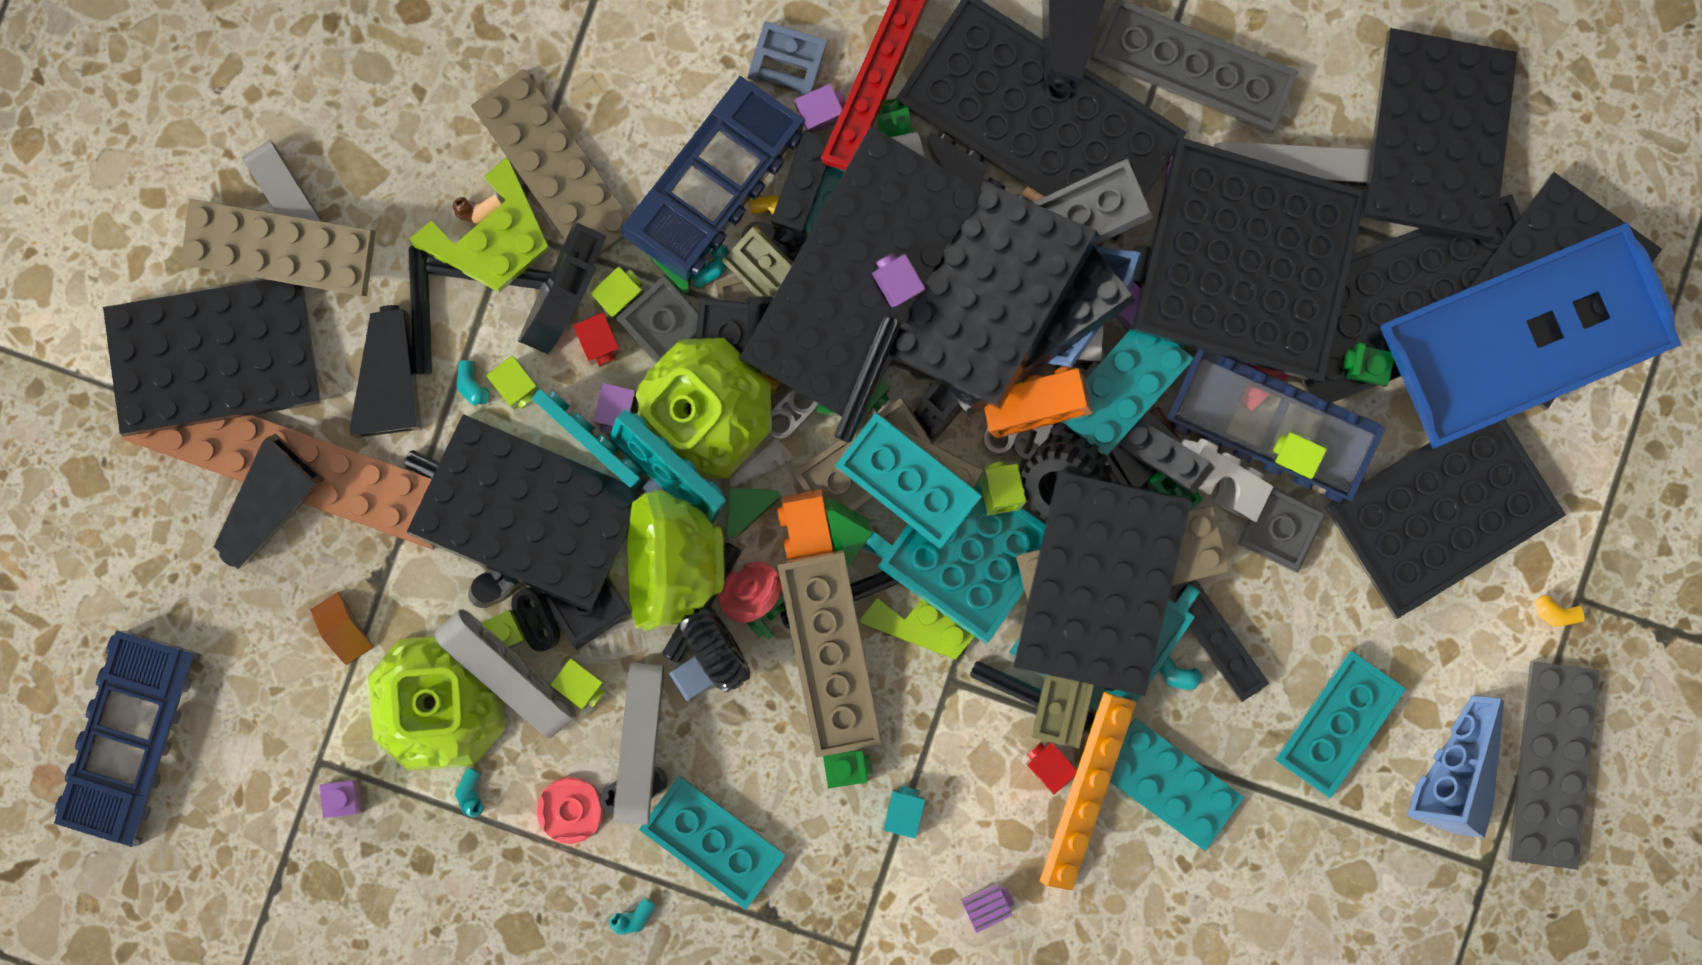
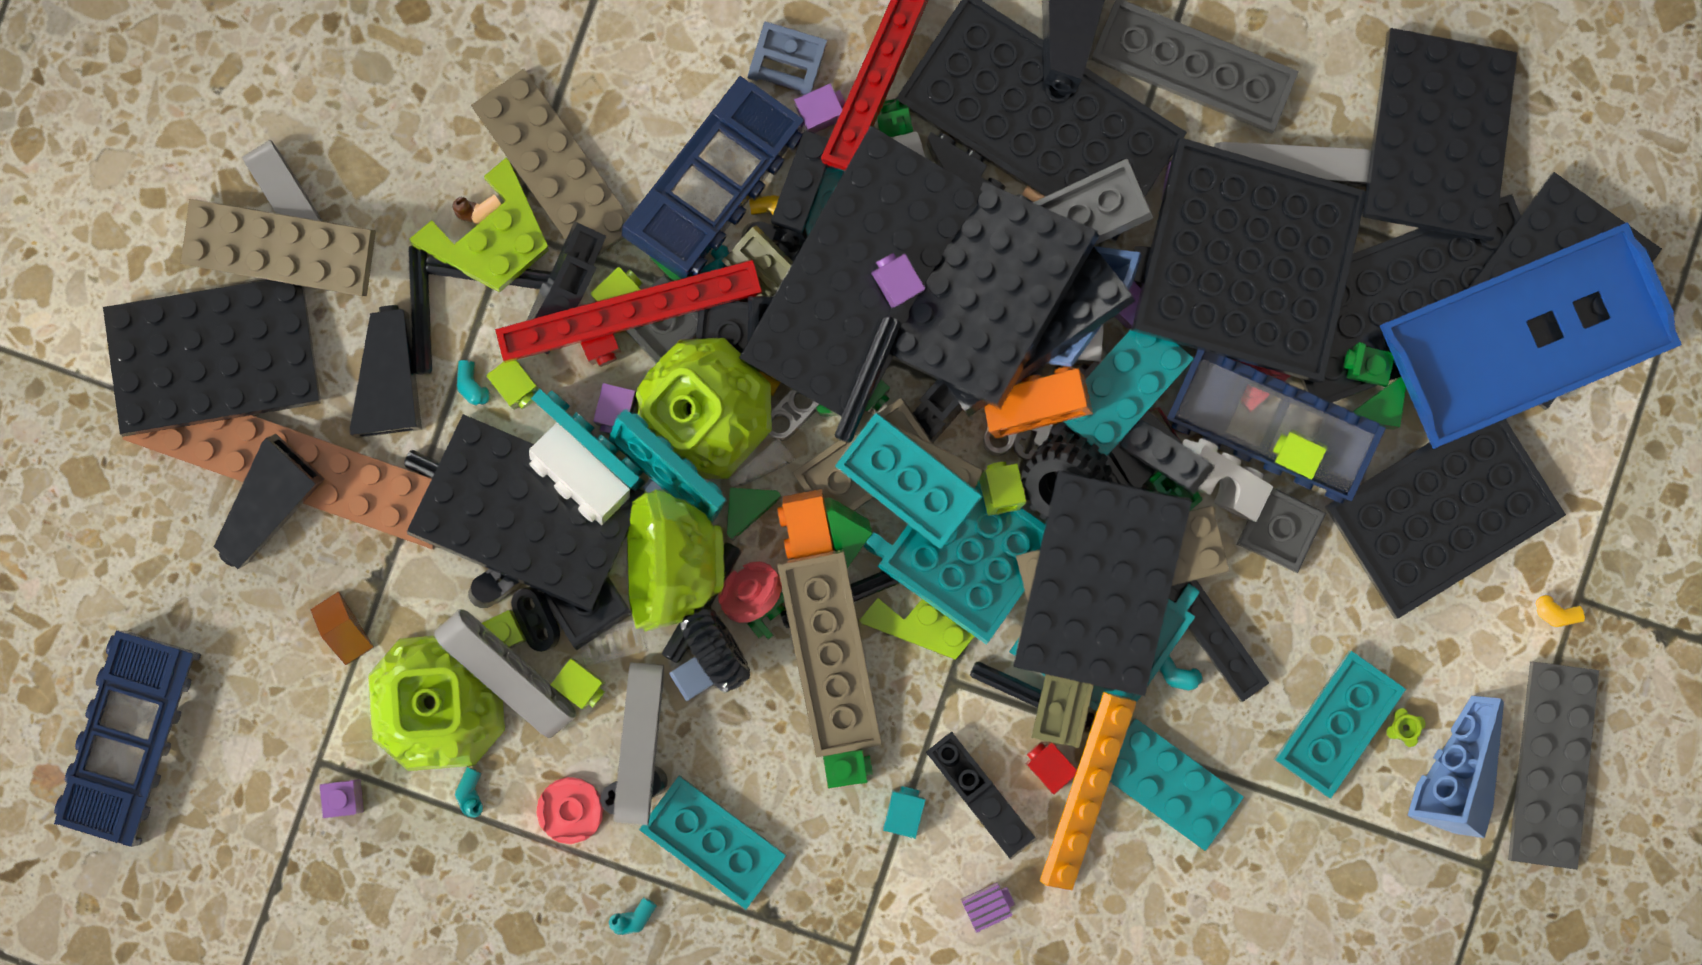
none -> red plate [495,260,762,363]
none -> white brick [529,423,630,525]
none -> black slope [926,731,1036,860]
none -> green slope [1352,376,1406,430]
none -> lime plate [1386,708,1426,747]

